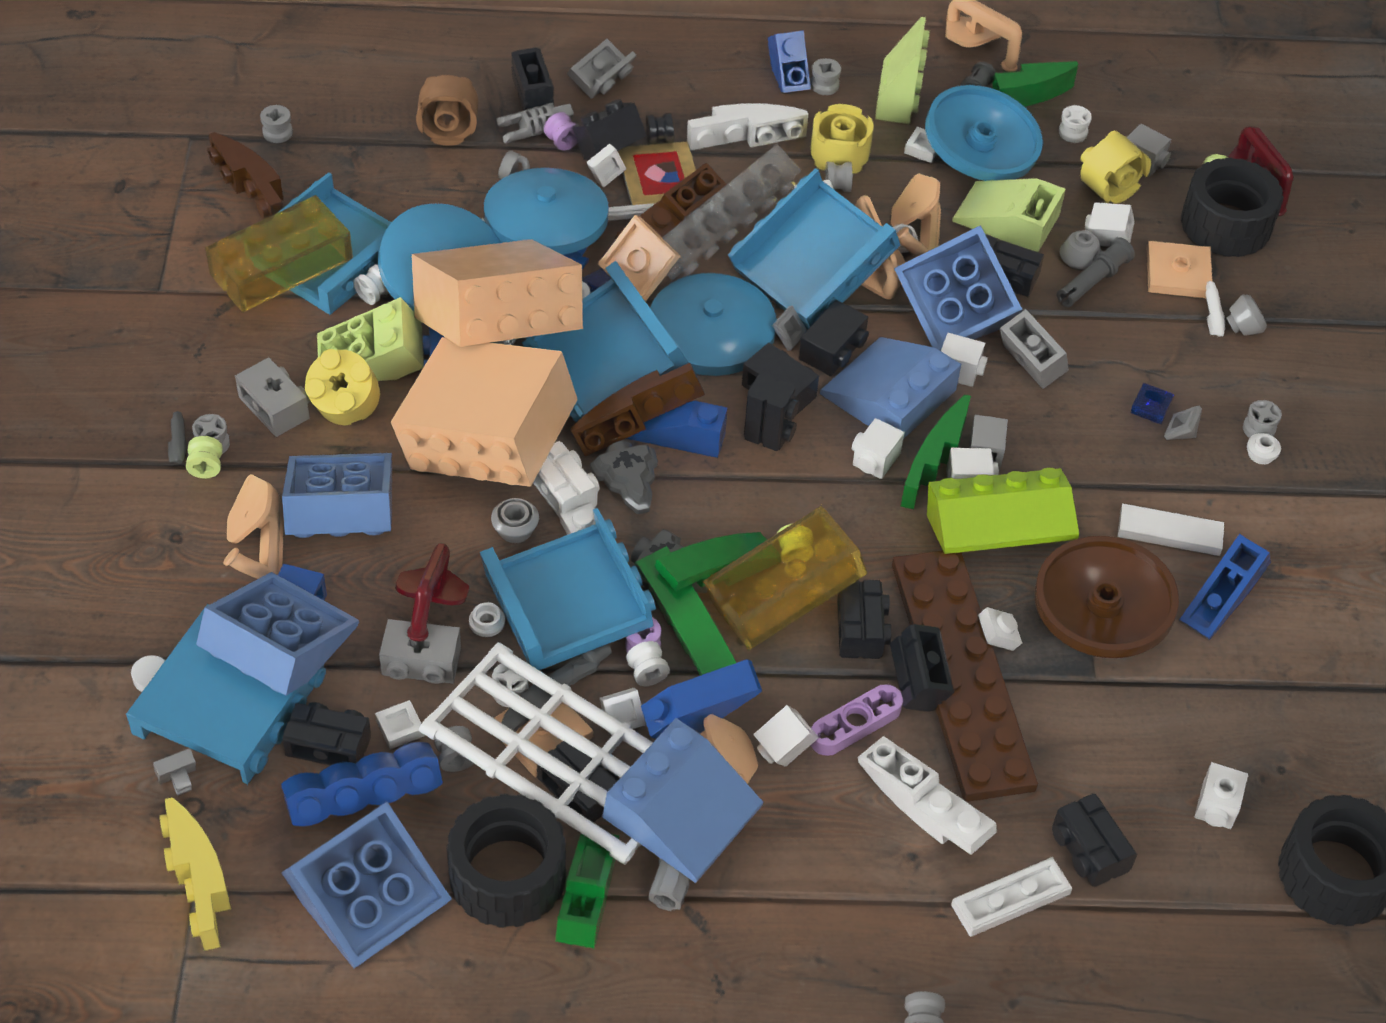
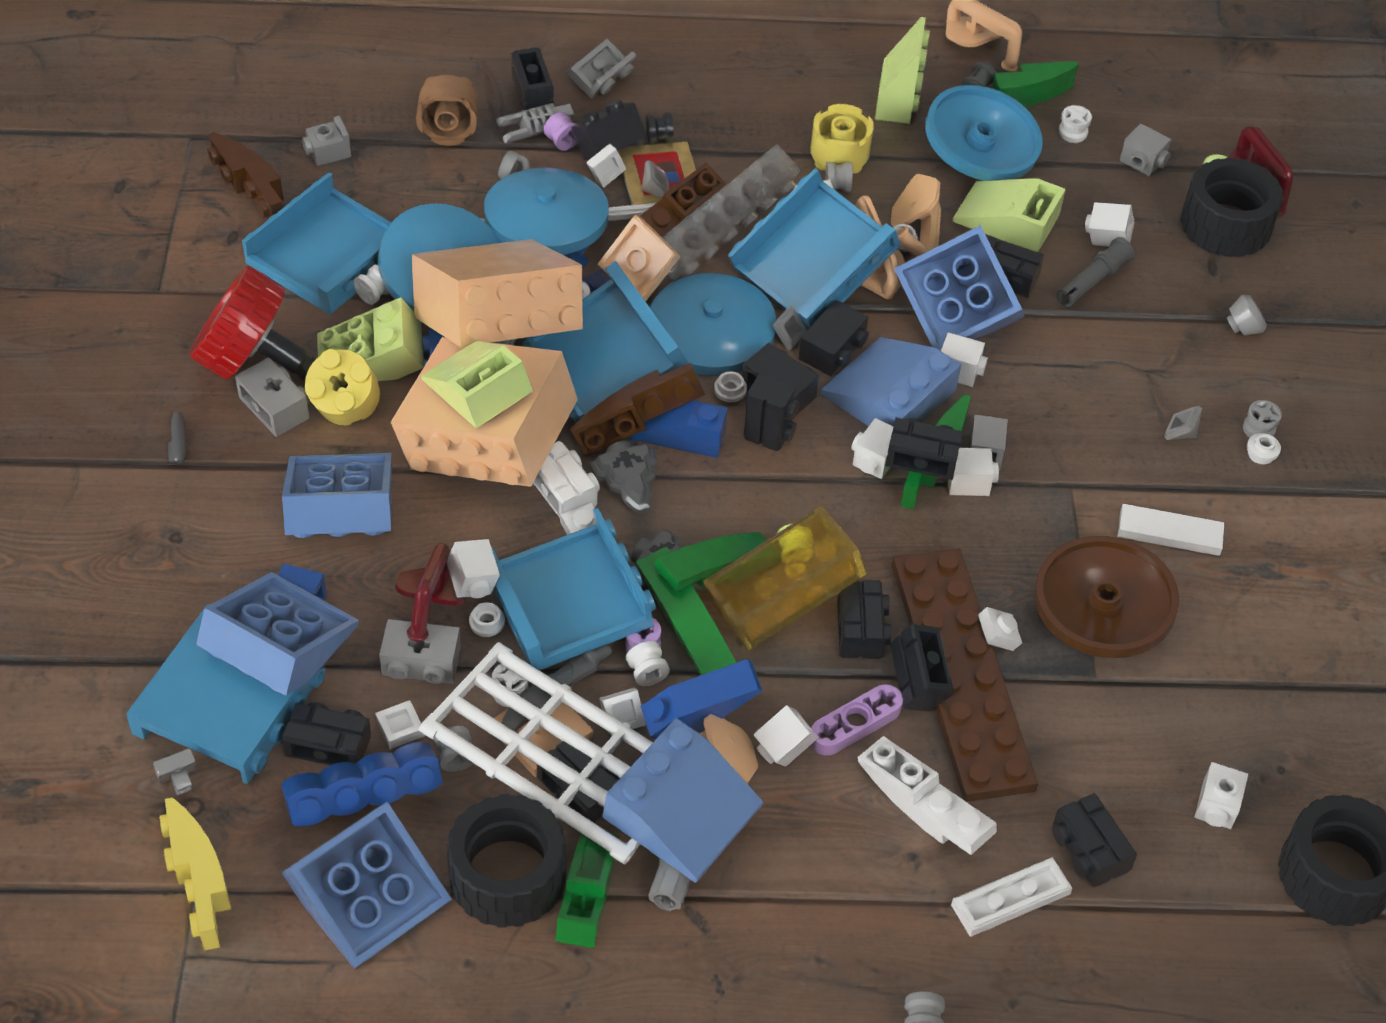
white tile [131,655,165,692] -> none
yellowish green wheel [186,436,223,478] -> none
light grey wheel [192,414,230,454] -> none
clear yellow piece [205,195,353,312] -> none
light nougat piece [223,474,284,579] -> none
light grey wheel [260,105,293,143] -> none
light grey cone [491,498,539,543] -> none
white slope [687,103,808,151] -> none
slope [767,31,811,93] -> none
light grey wheel [810,58,841,95] -> none
white plate [904,127,937,163] -> none
lime slope [927,468,1079,554] -> none
light grey brick [1000,309,1069,389] -> none
light grey cone [1060,230,1101,270] -> none
light yellow brick [1080,130,1151,204] -> none
clear blue plate [1130,383,1174,424] -> none
light nougat plate [1147,241,1212,298] -> none
blue slope [1180,534,1271,640] -> none
white piece [1205,281,1225,337] -> none
none -> red wheel [189,266,317,380]
none -> light grey brick [302,115,351,166]
none -> yellowish green slope [421,340,533,429]
none -> white brick [446,539,500,598]
none -> light grey slope [642,160,670,198]
none -> white plate [714,371,747,402]
none -> black brick [885,418,963,480]

